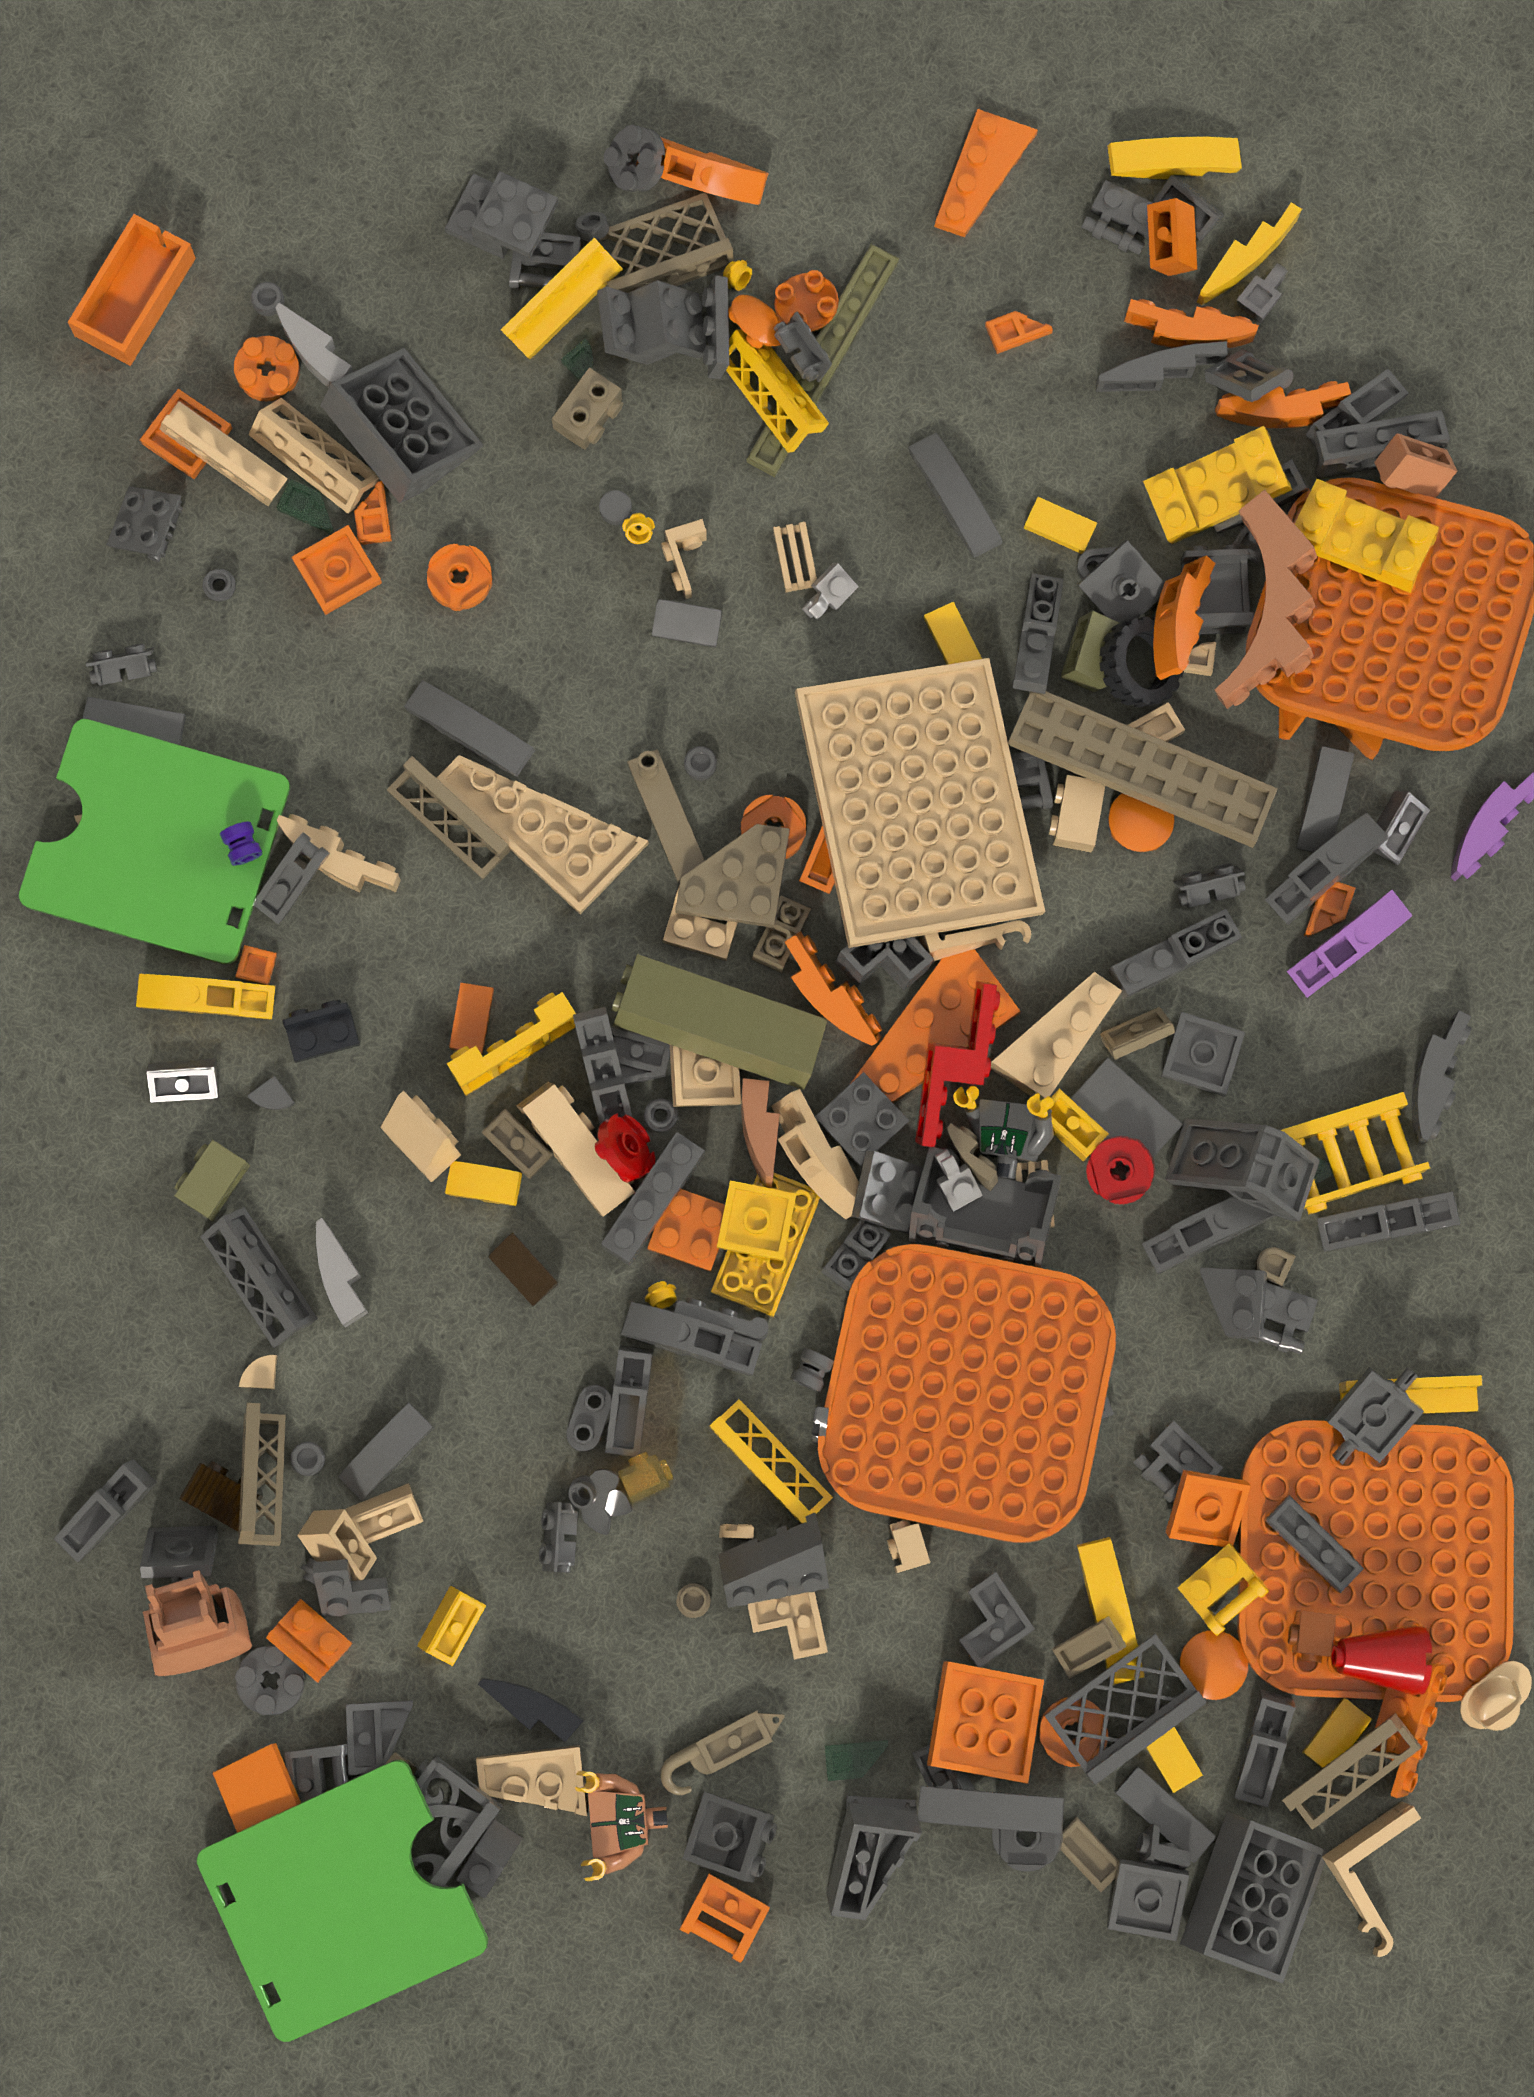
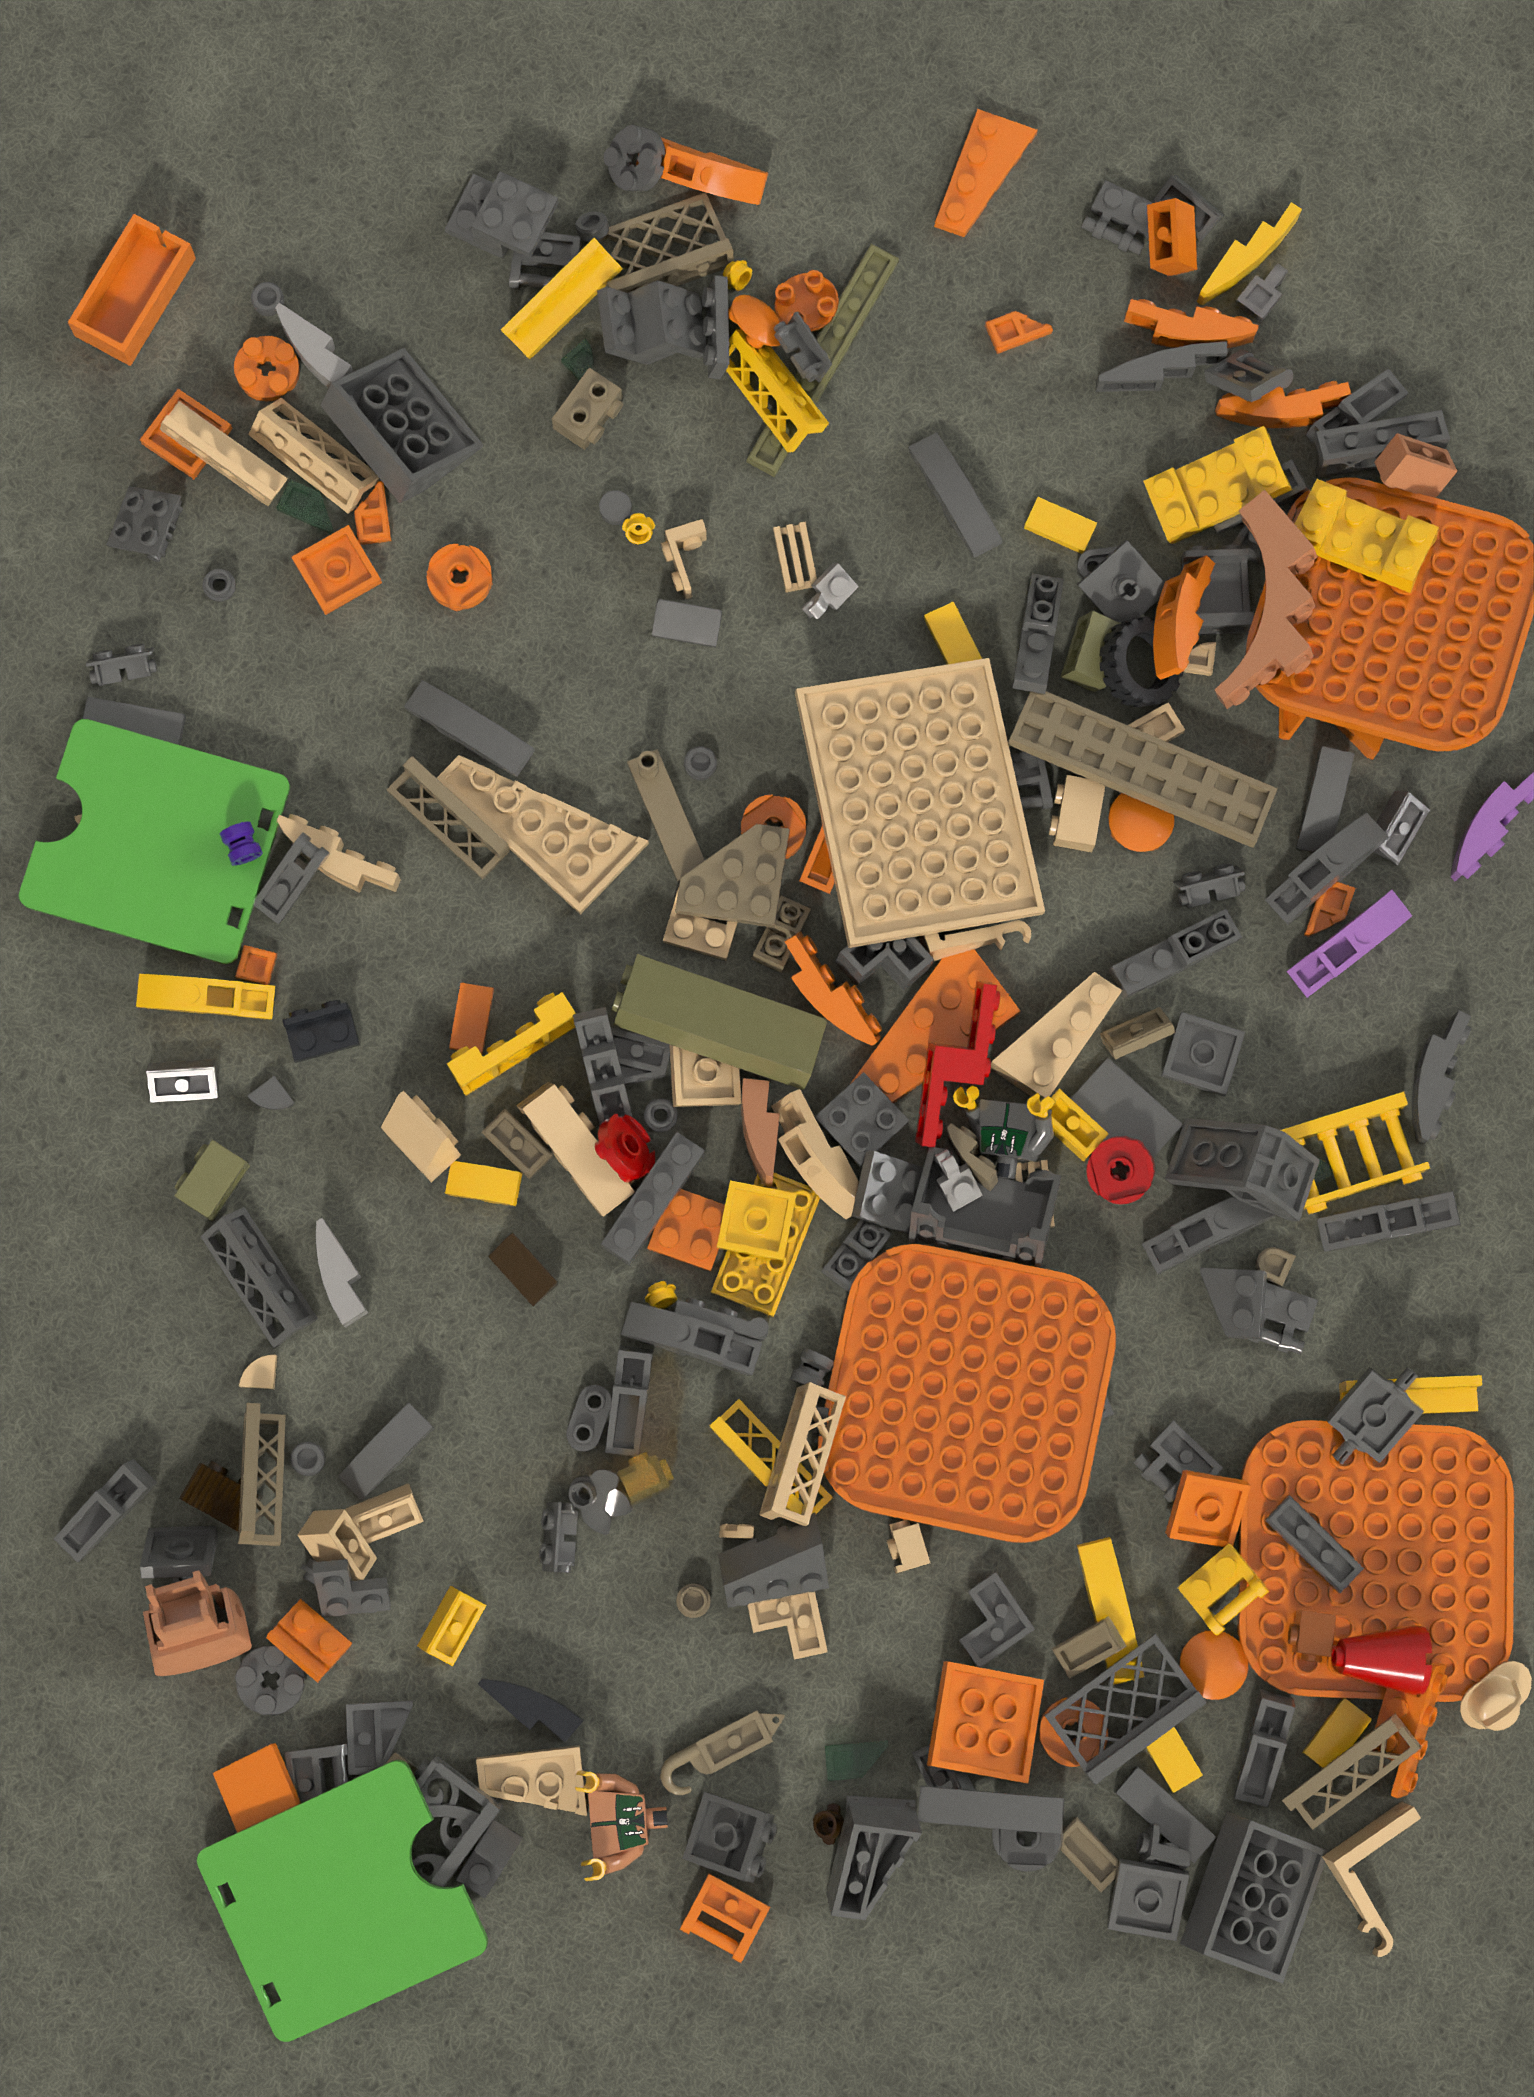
yellow slope [1108,137,1242,180] -> none
none -> tan fence [759,1382,846,1526]
none -> dark brown plate [813,1803,844,1845]

